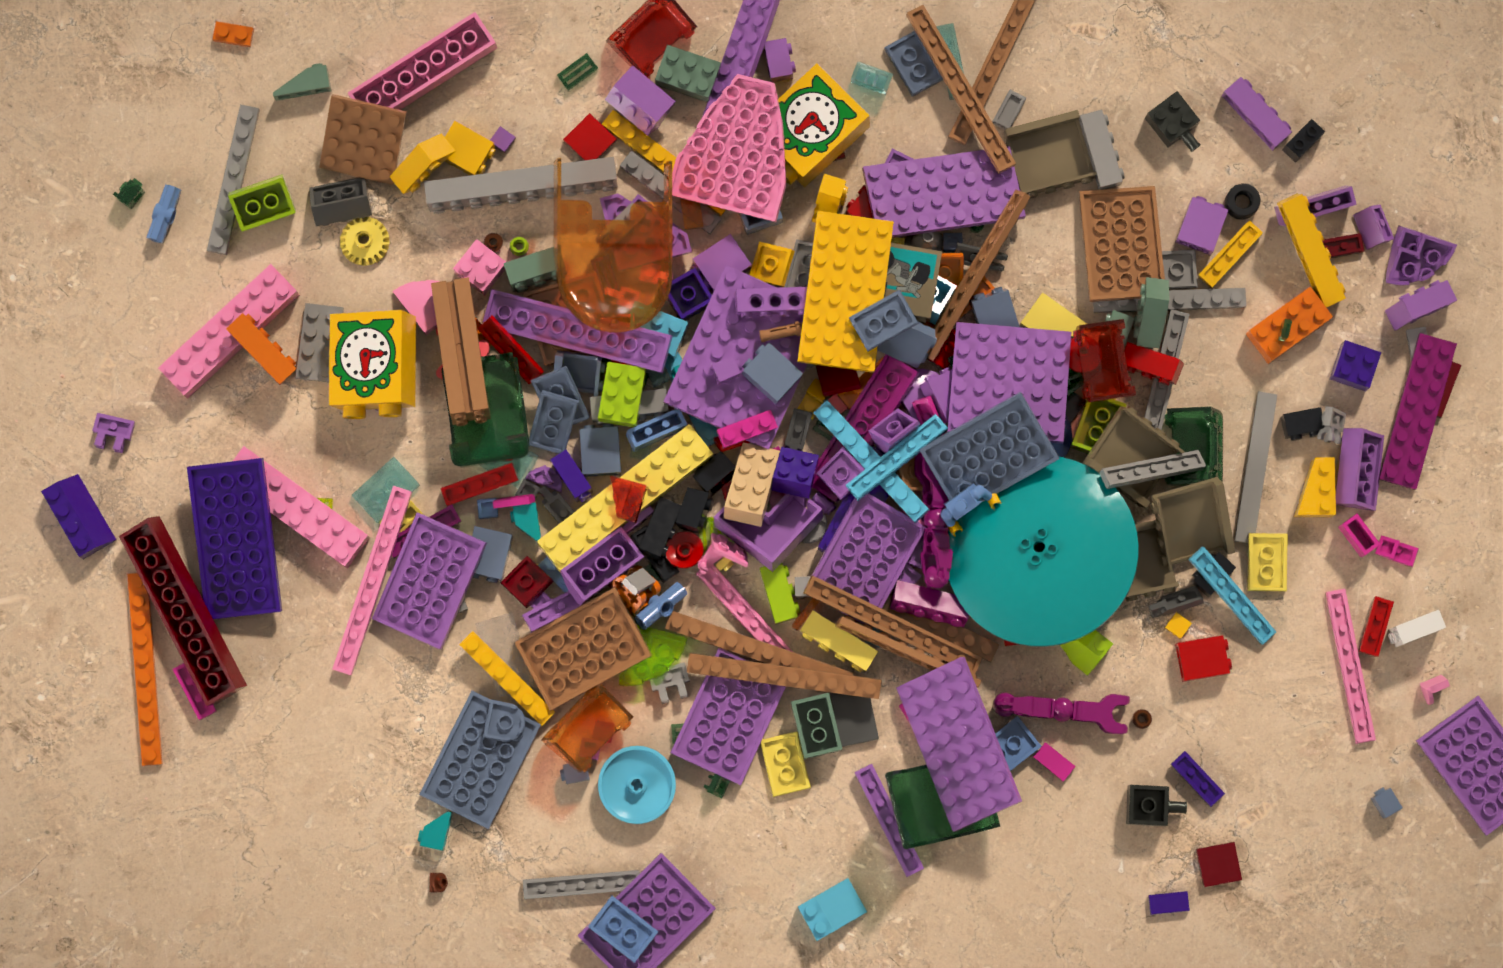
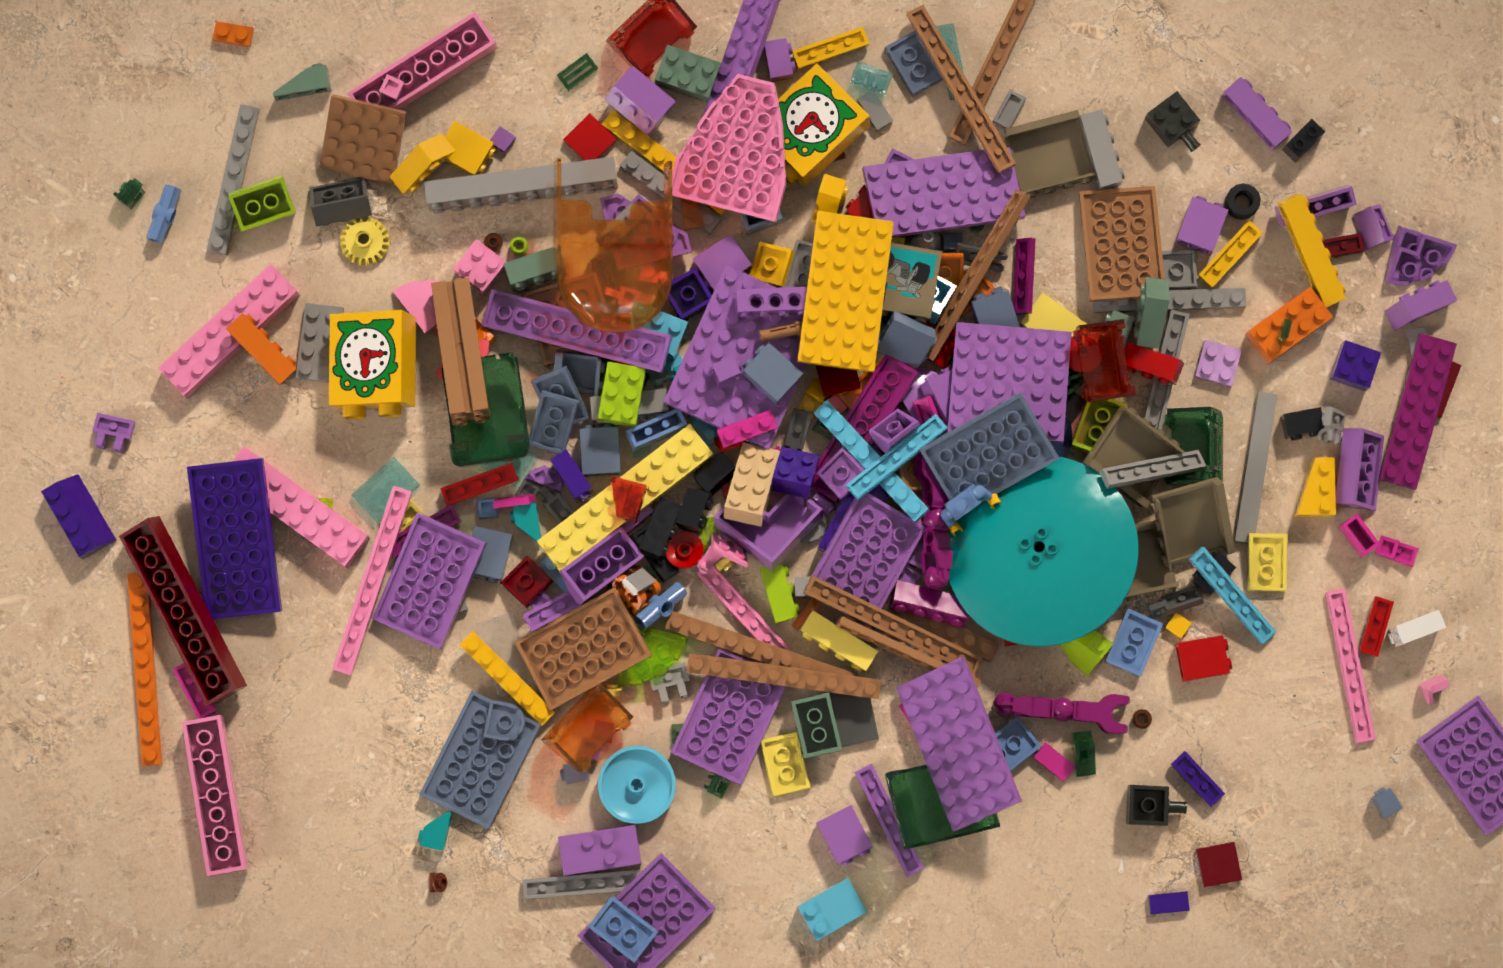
red plate [477,315,544,384] -> none
sand blue tile [849,289,919,352] -> none
none -> bright pink brick [182,715,249,877]
none -> bright pink plate [379,74,405,101]
none -> medium lavender brick [558,825,642,876]
none -> light yellow plate [603,682,622,697]
none -> yellow plate [792,27,869,70]
none -> medium lavender brick [816,805,873,866]
none -> light grey tile [857,89,893,131]
none -> magenta plate [1013,237,1036,315]
none -> clear green slope [1072,730,1096,777]
none -> medium blue plate [1105,609,1163,677]
none -> lavender plate [1195,340,1242,387]

